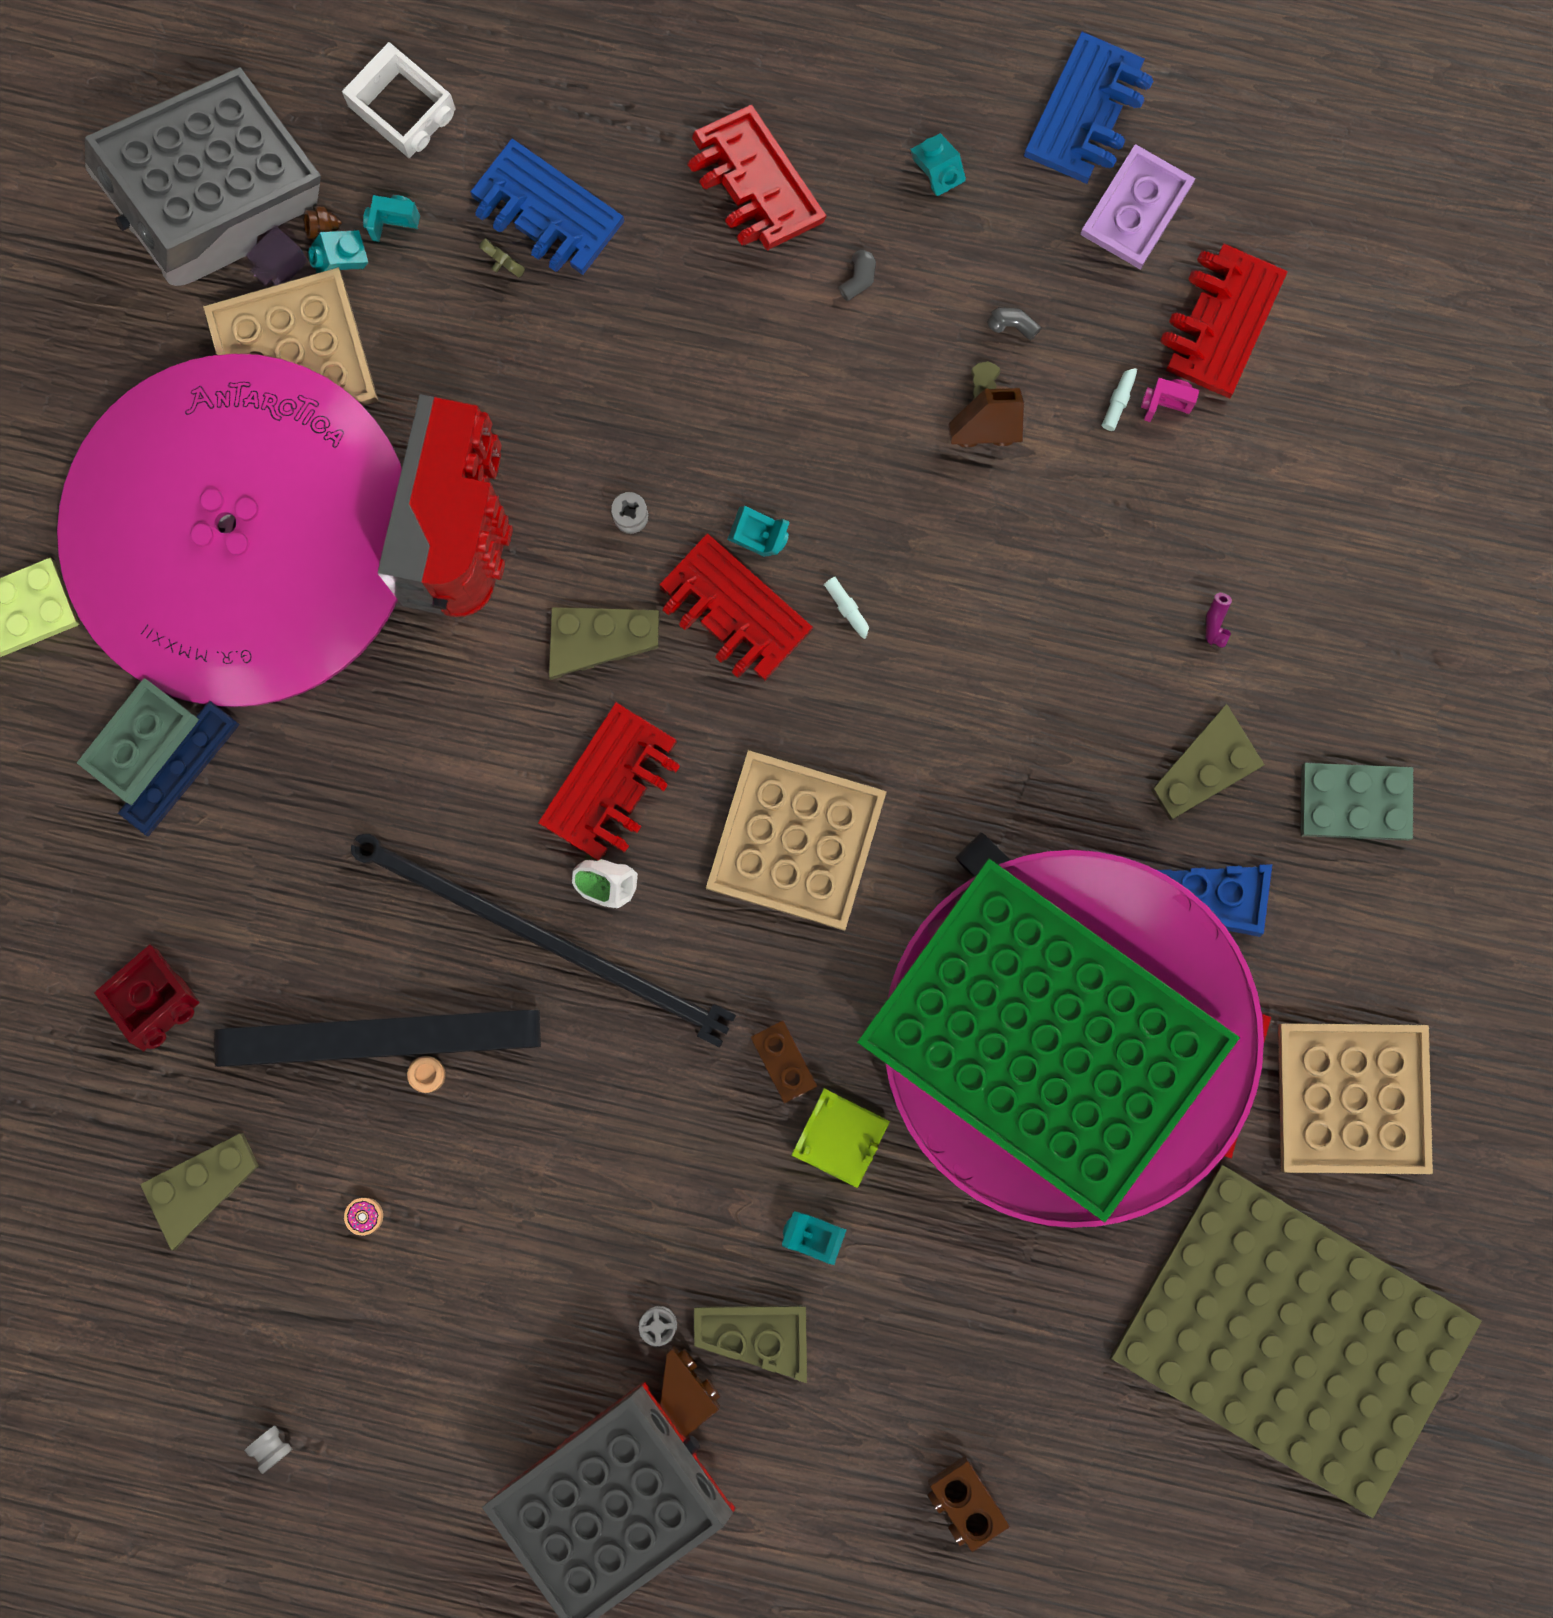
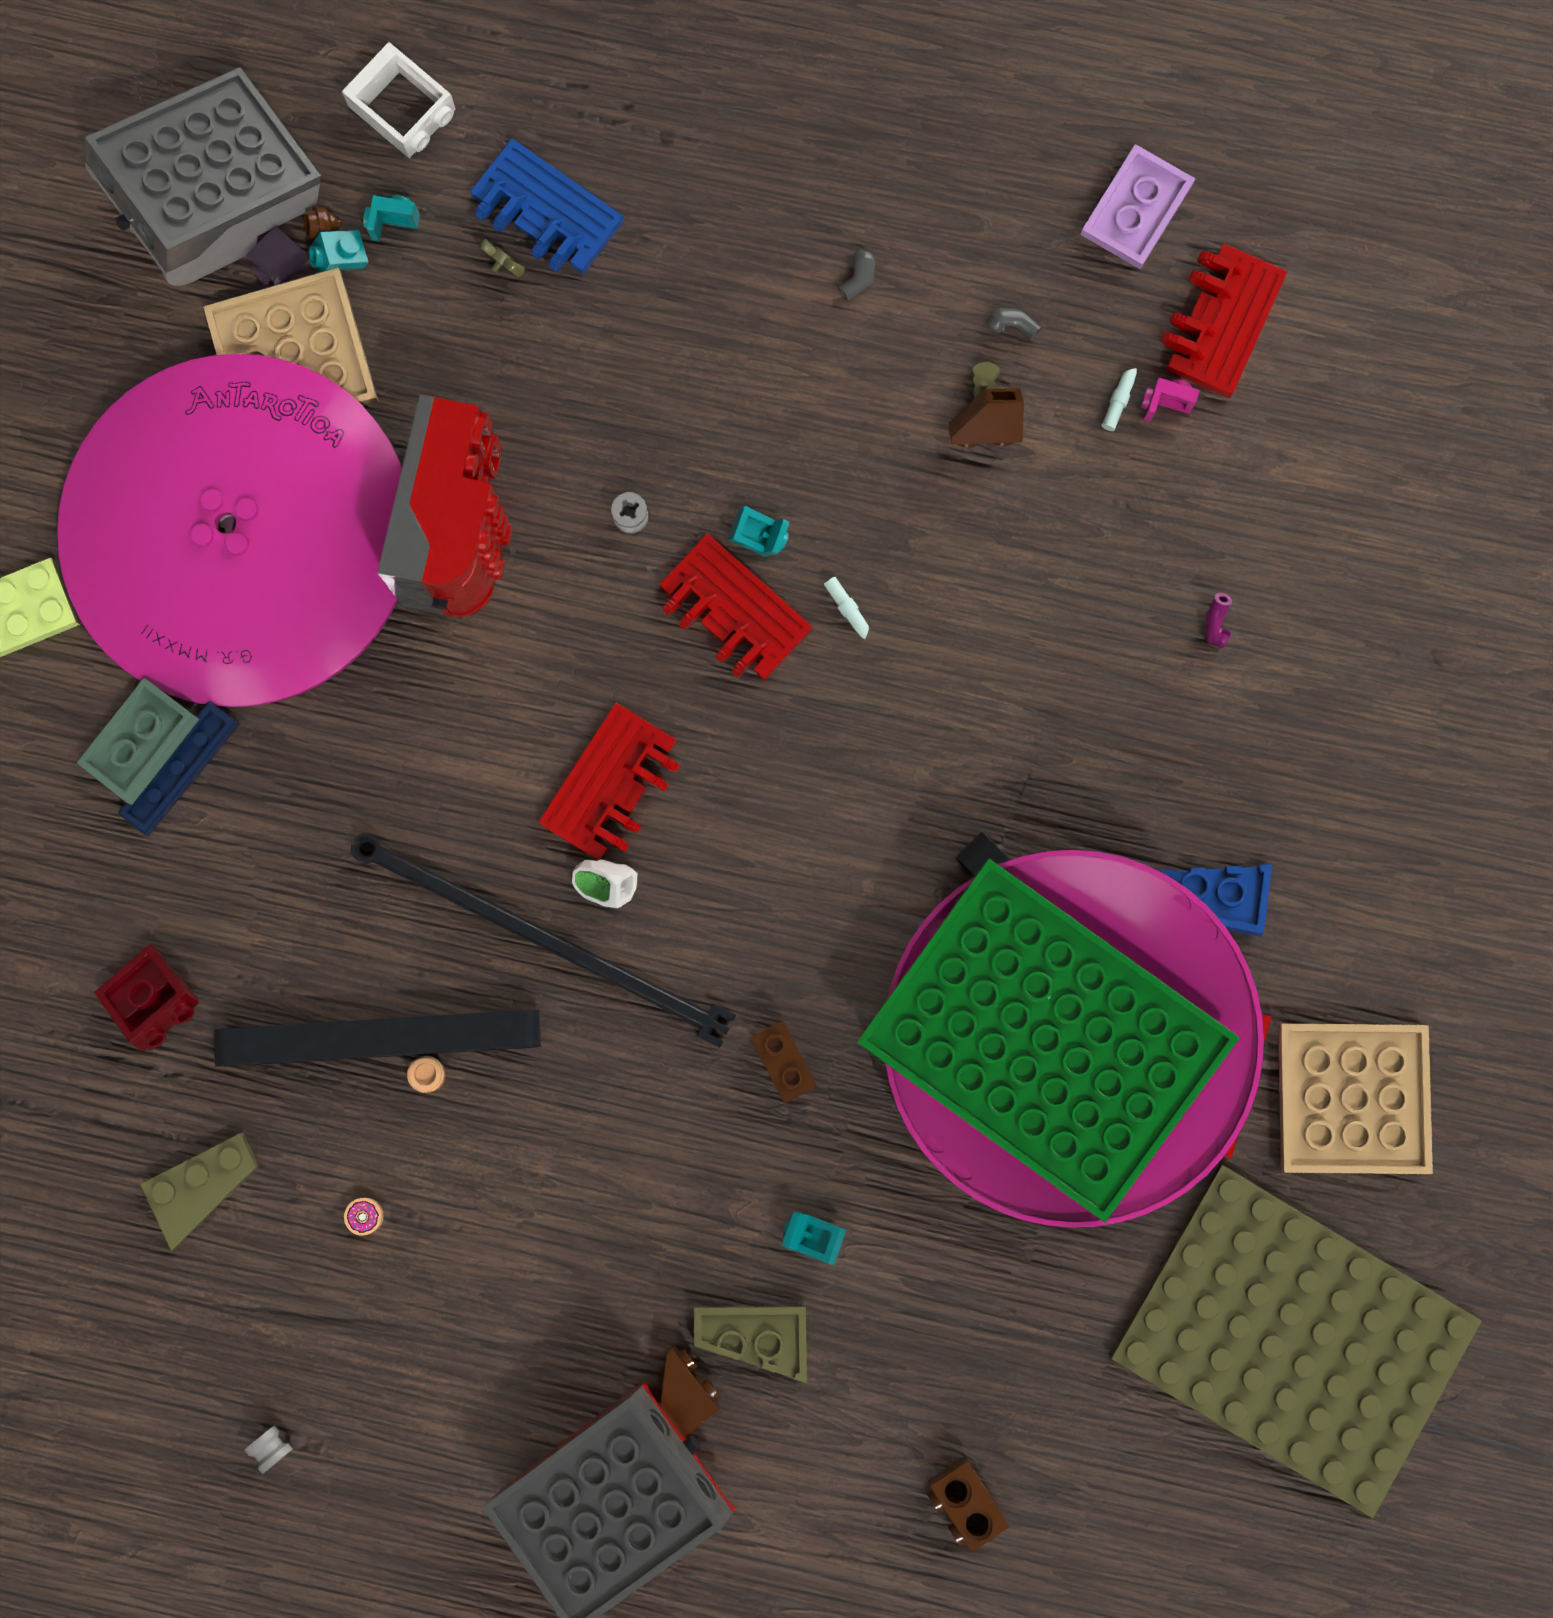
olive wing [549,607,660,680] -> none
light grey wheel [639,1306,677,1346] -> none
hinge [688,105,826,250] -> none
tan plate [706,750,887,931] -> none
lime piece [792,1088,890,1188] -> none
teal bracket [910,133,966,196] -> none
blue hinge [1024,32,1153,184] -> none
olive wing [1151,704,1265,821] -> none
sand green plate [1301,763,1413,841] -> none

